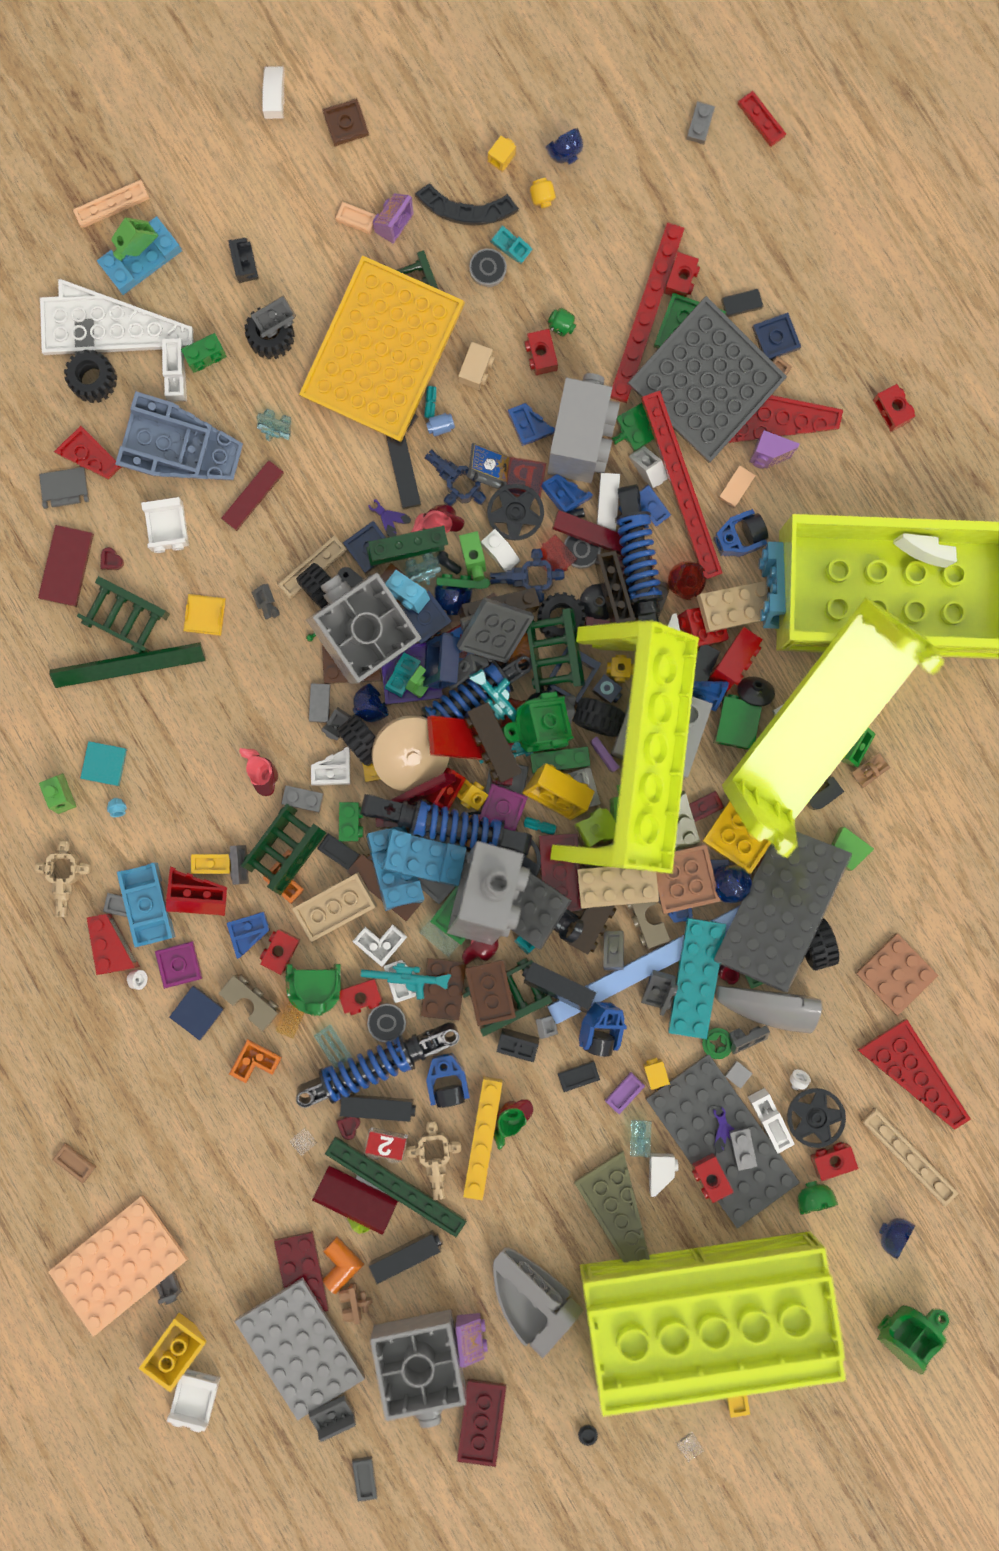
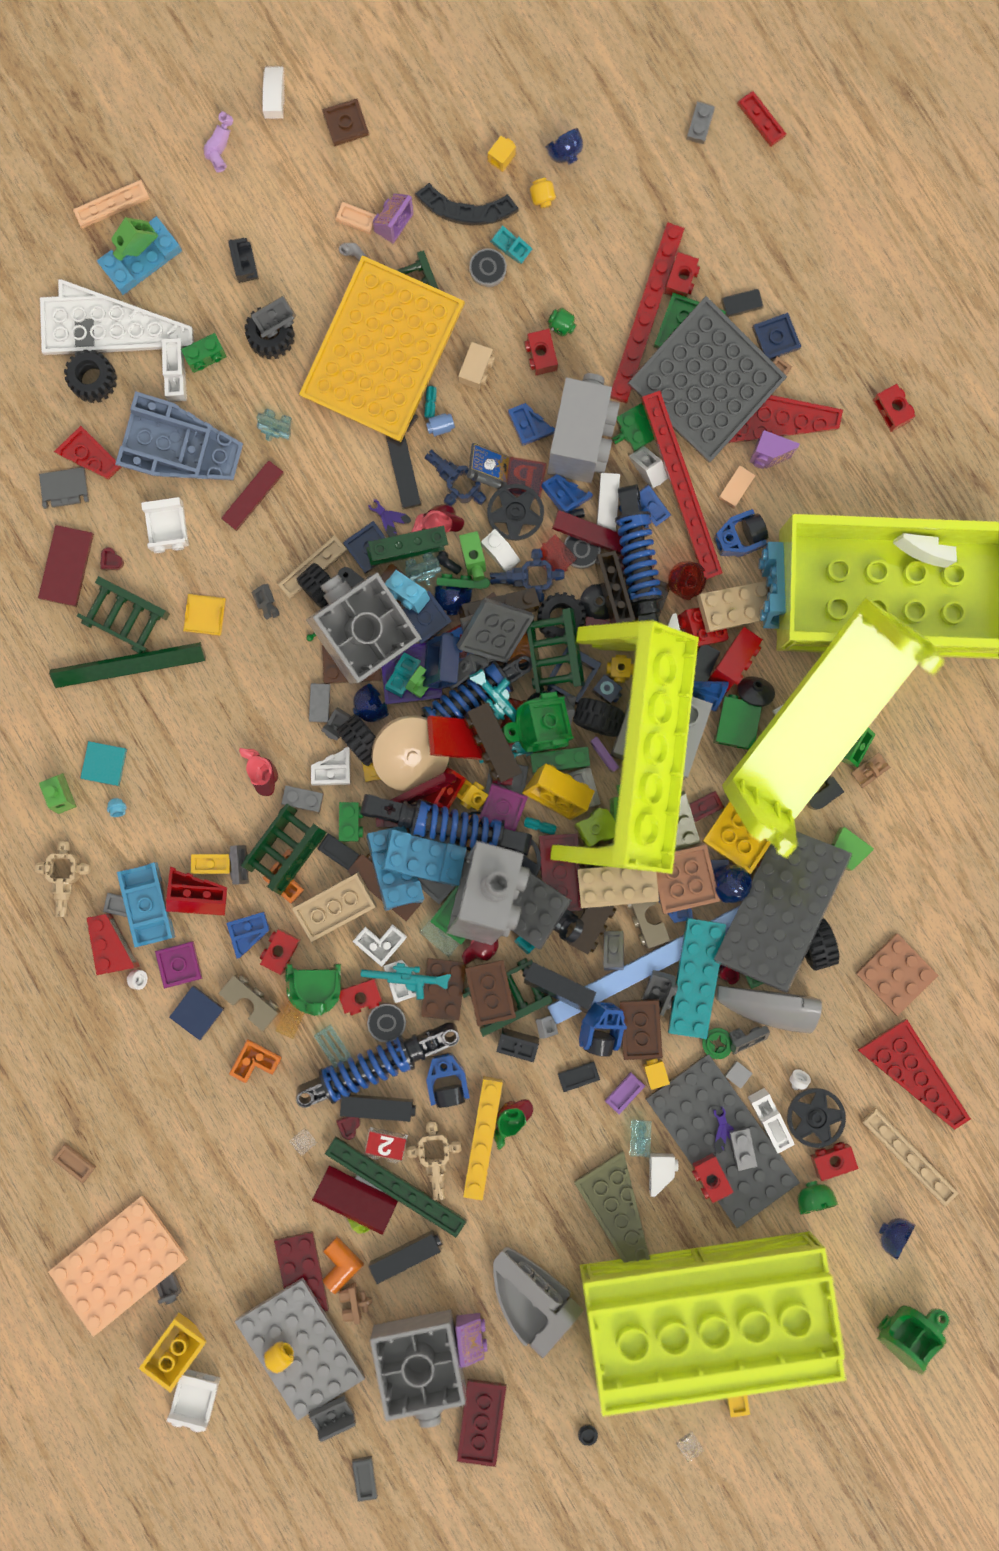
none -> lavender arm [204,111,233,172]
none -> yellow head [264,1341,294,1373]
none -> light grey arm [339,243,367,261]
none -> reddish brown plate [620,999,663,1060]

